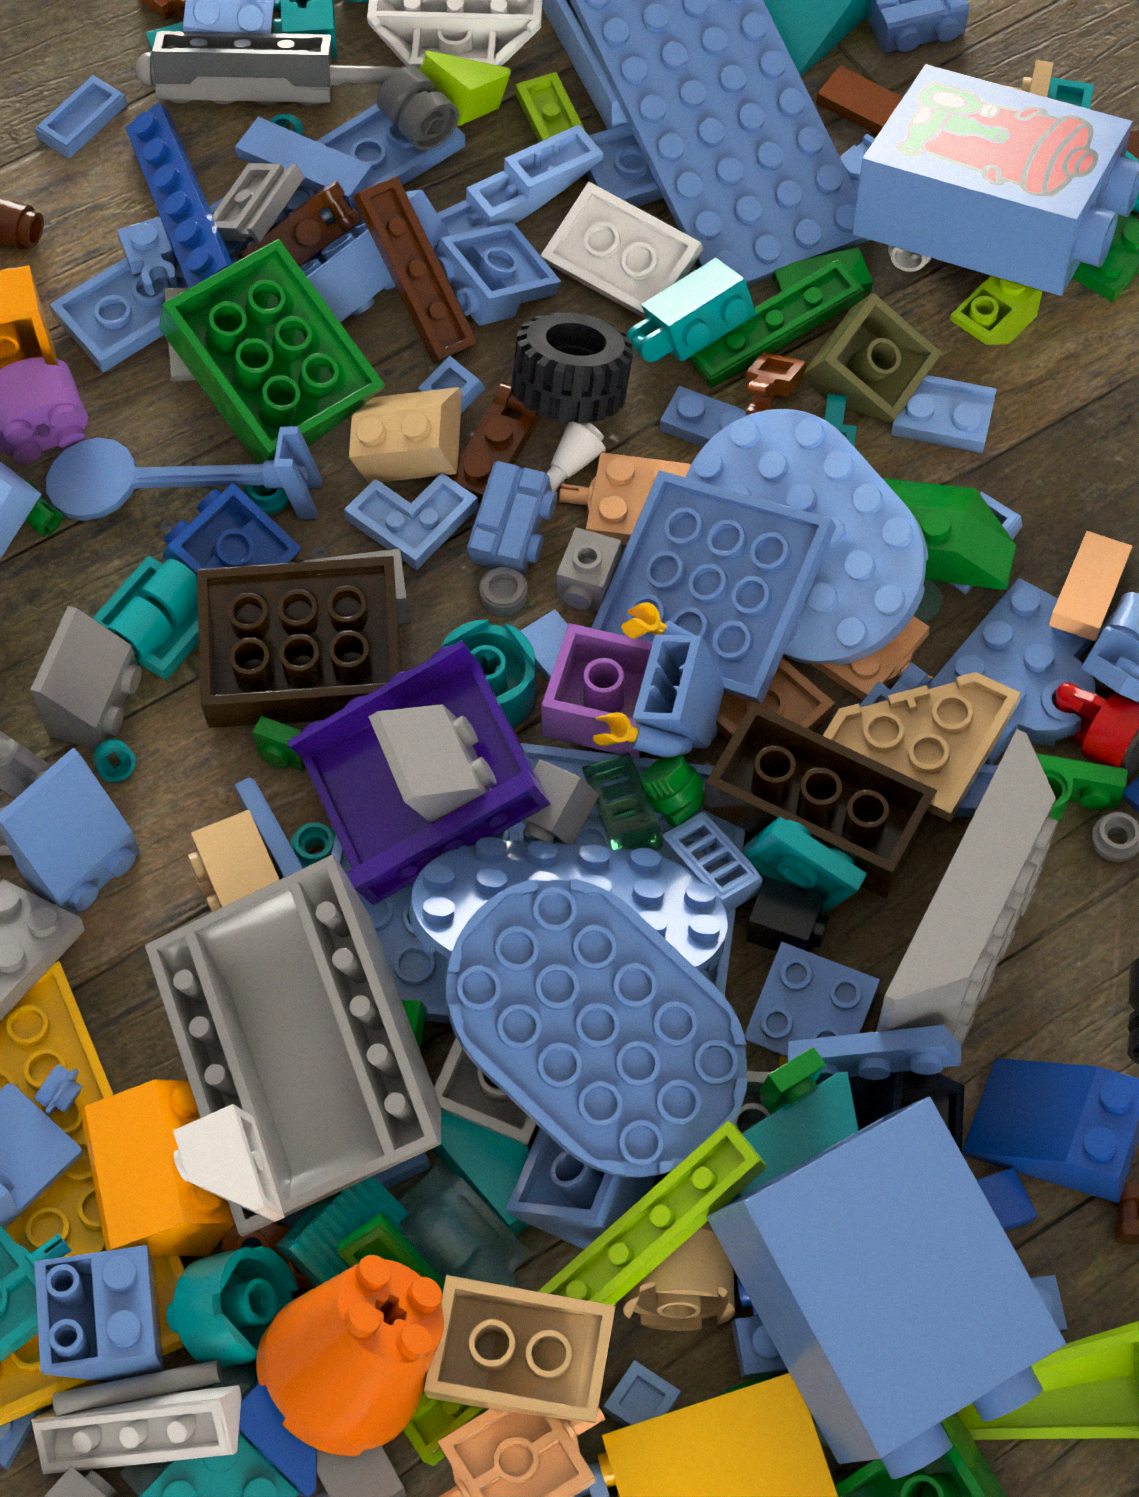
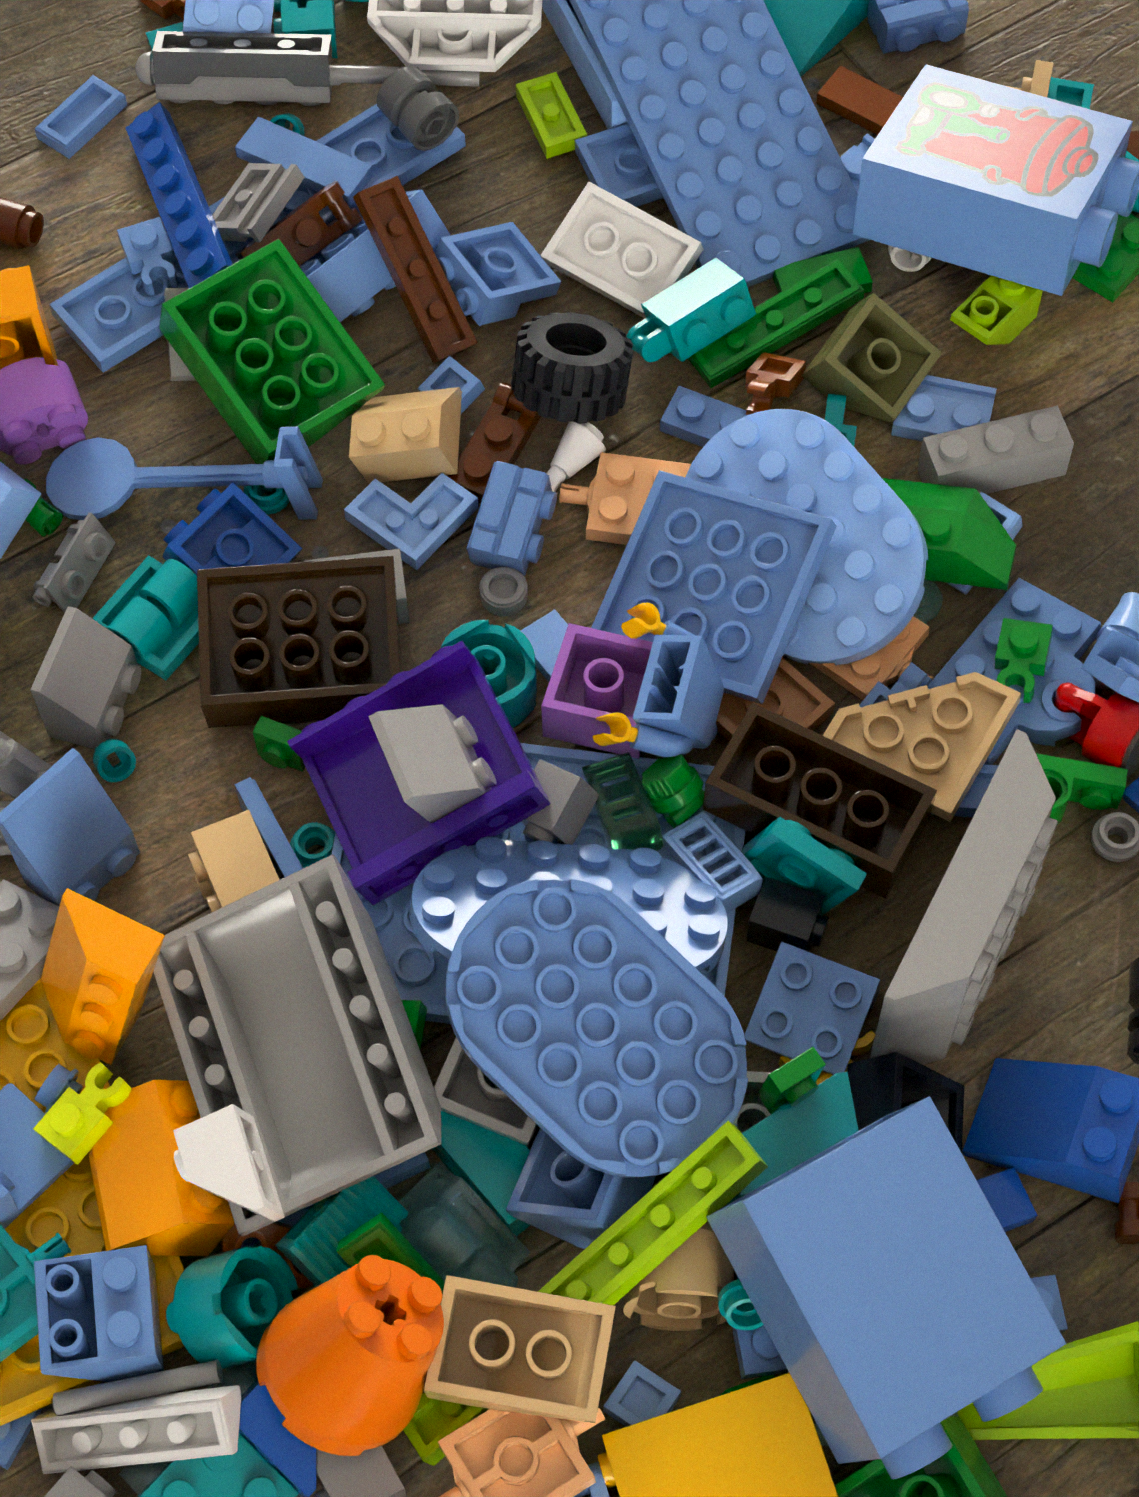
lime slope [420,50,511,126] -> none
light blue slope [437,125,603,236] -> none
light grey brick [556,527,621,611] -> none
medium blue plate [788,1025,961,1084] -> none
light nougat tile [1049,531,1132,641] -> none
none -> light grey hinge [33,513,116,613]
none -> neon yellow plate [33,1062,132,1165]
none -> light orange slope [40,888,165,1065]
none -> teal plate [717,1279,764,1330]
none -> light grey brick [917,405,1074,494]
none -> green plate [995,618,1053,703]

